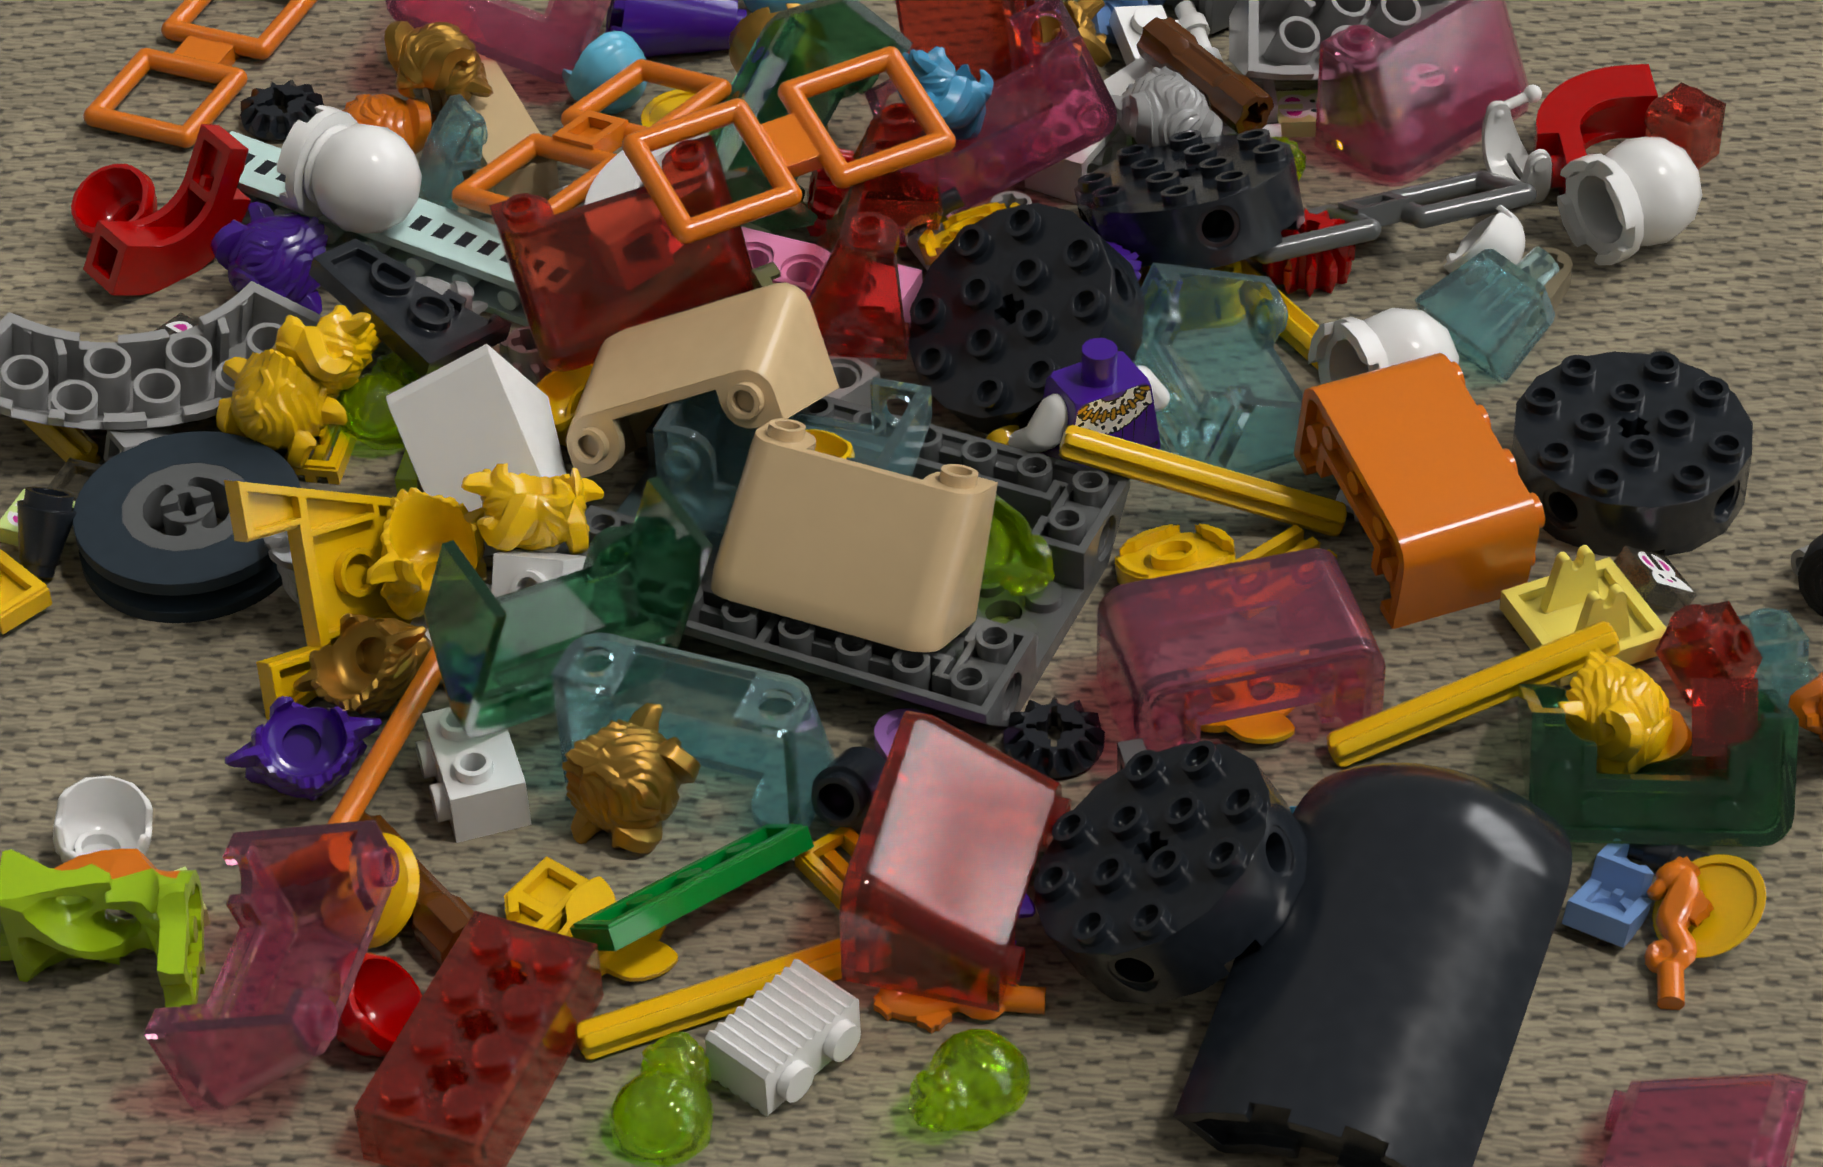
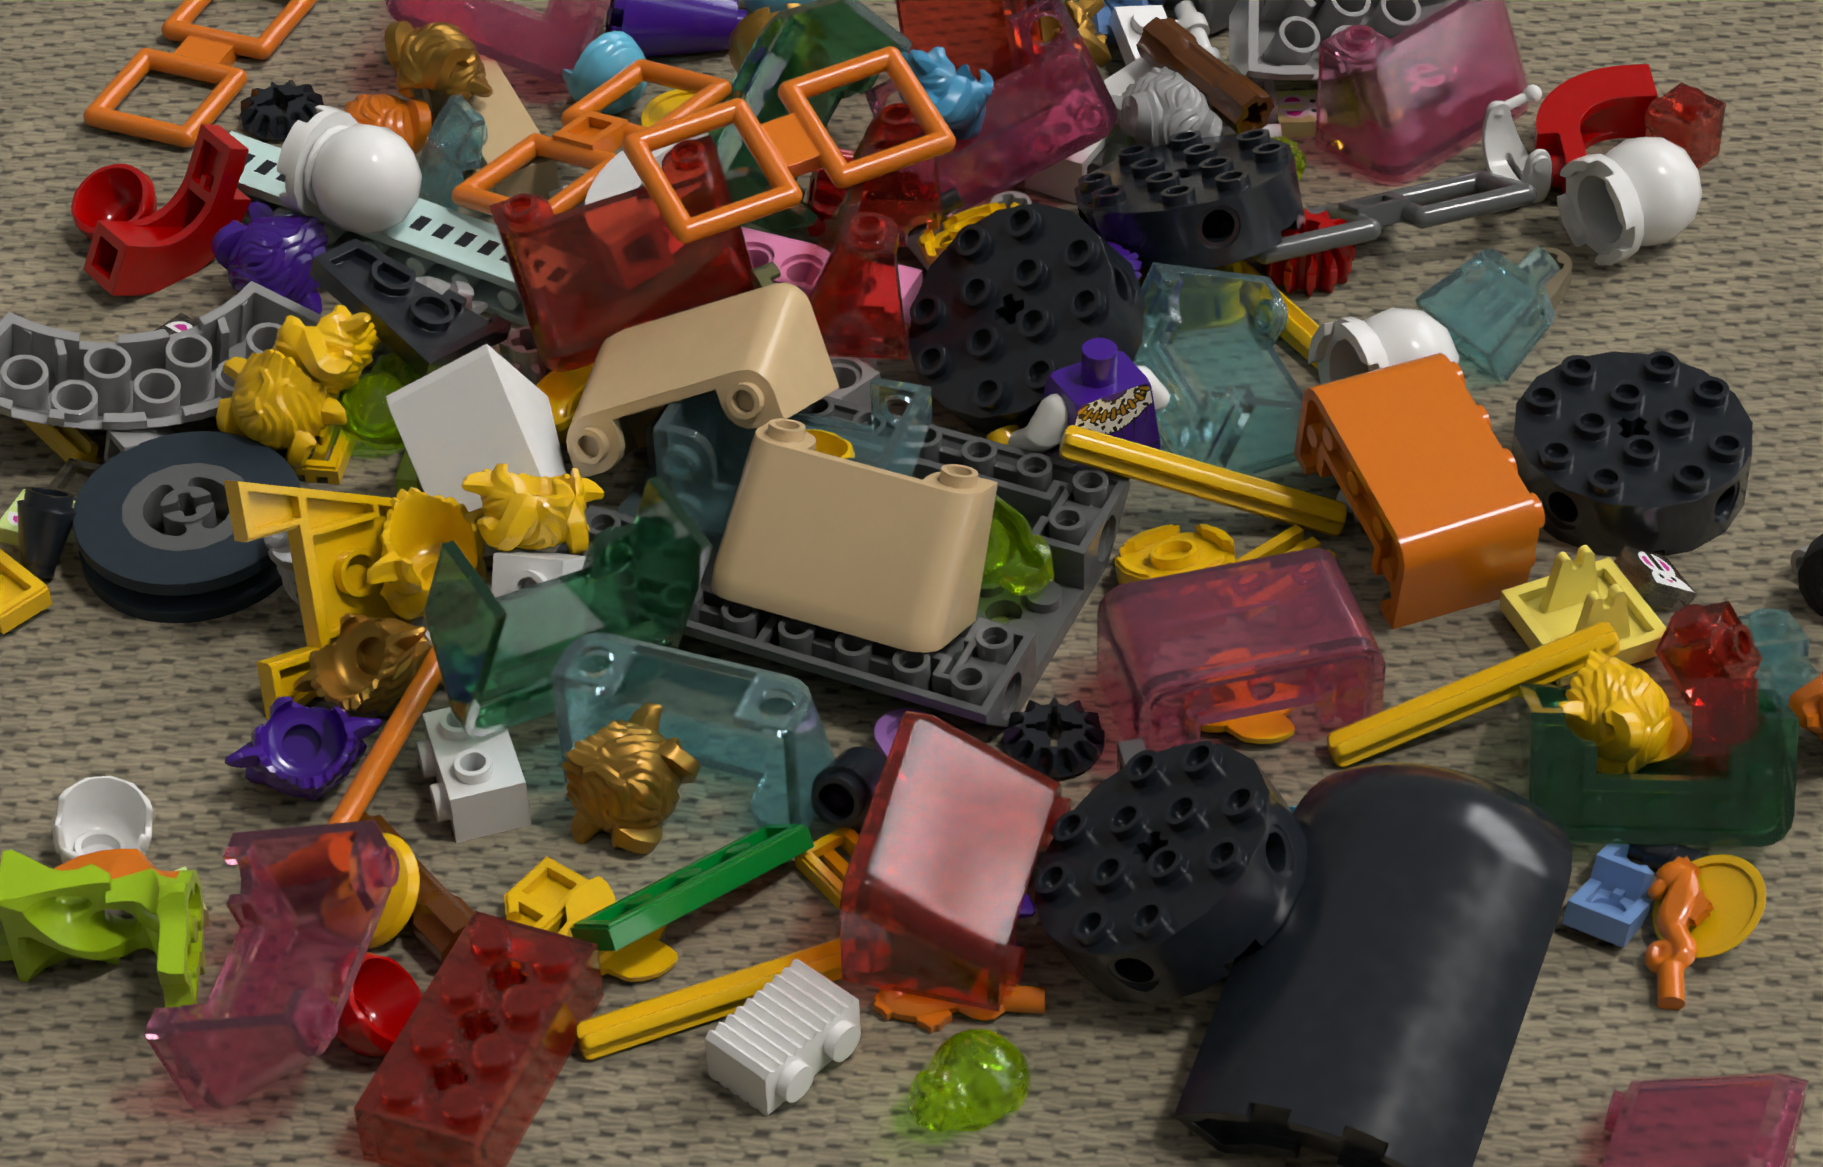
clear neon green hair [609,1032,714,1167] -> none
white hair [1444,205,1525,287] -> none

